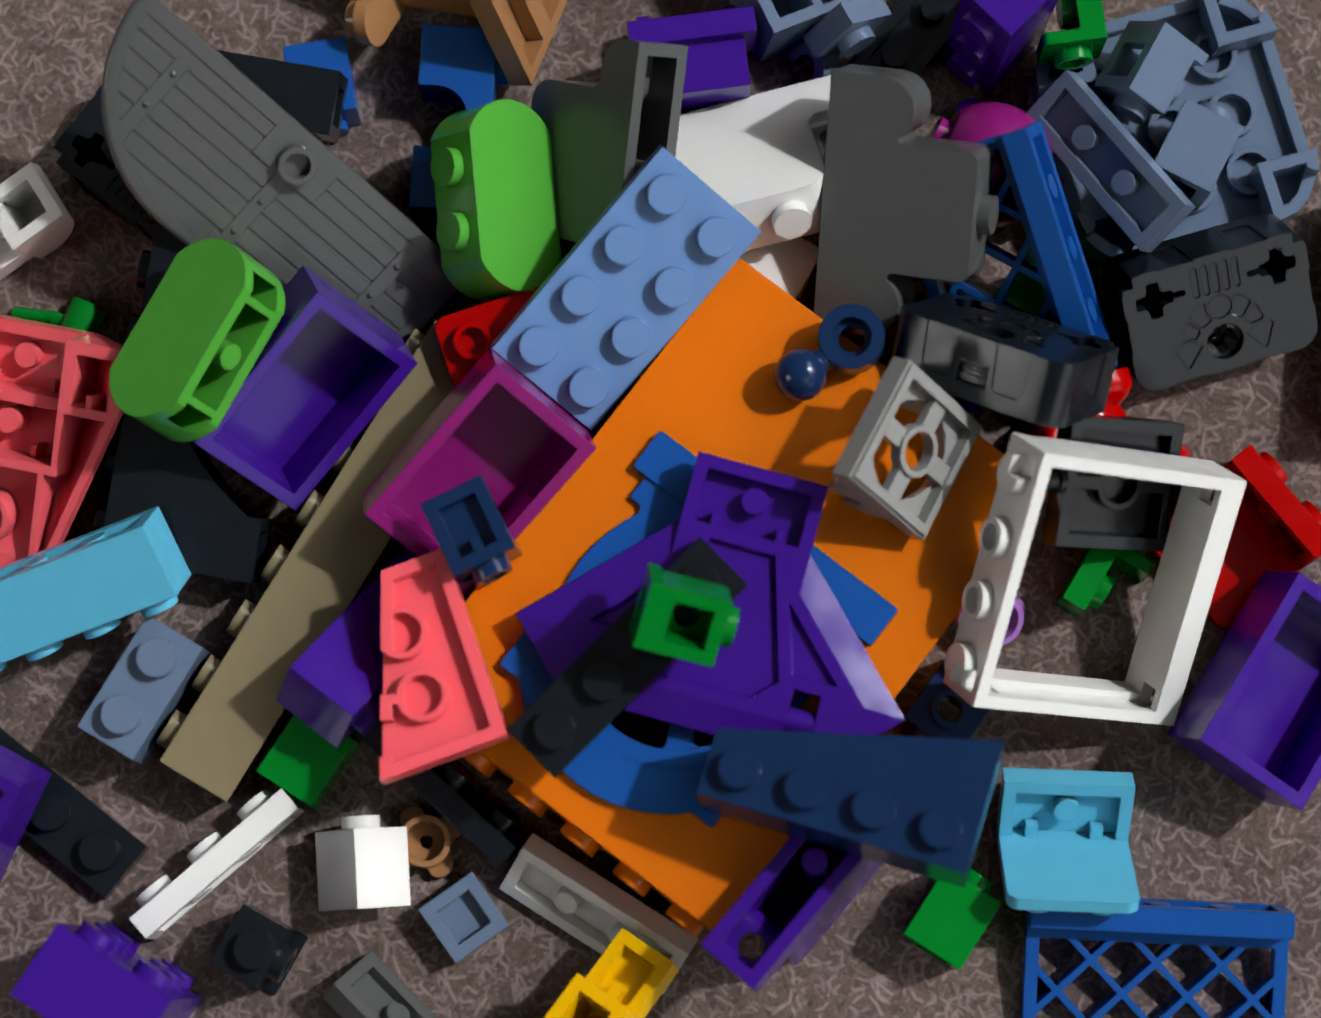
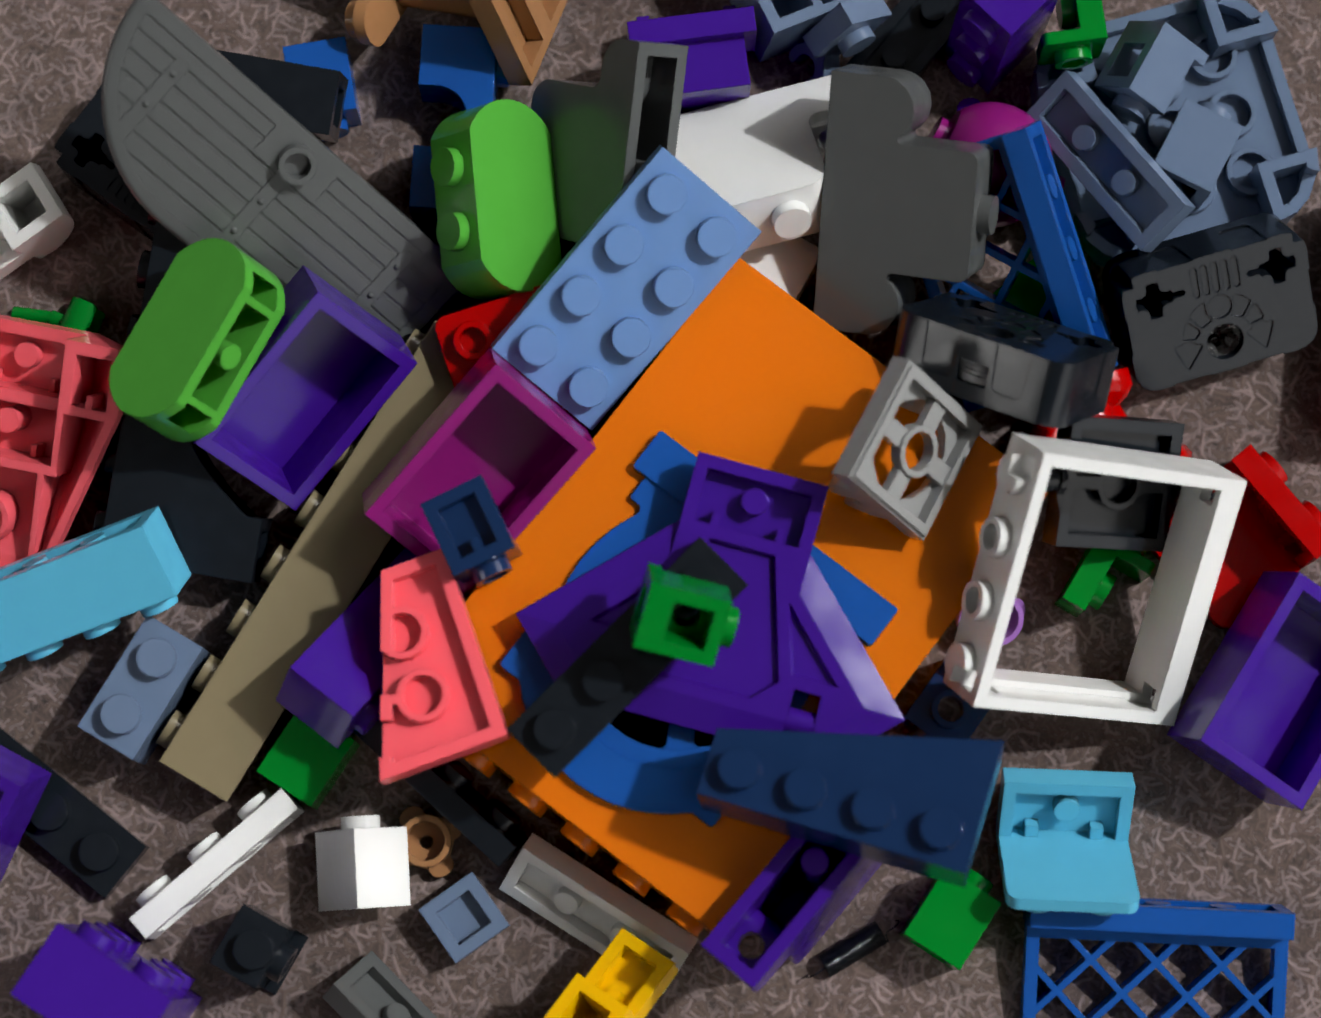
dark blue plate [774,304,885,401] -> none
none -> black piece [806,920,900,978]

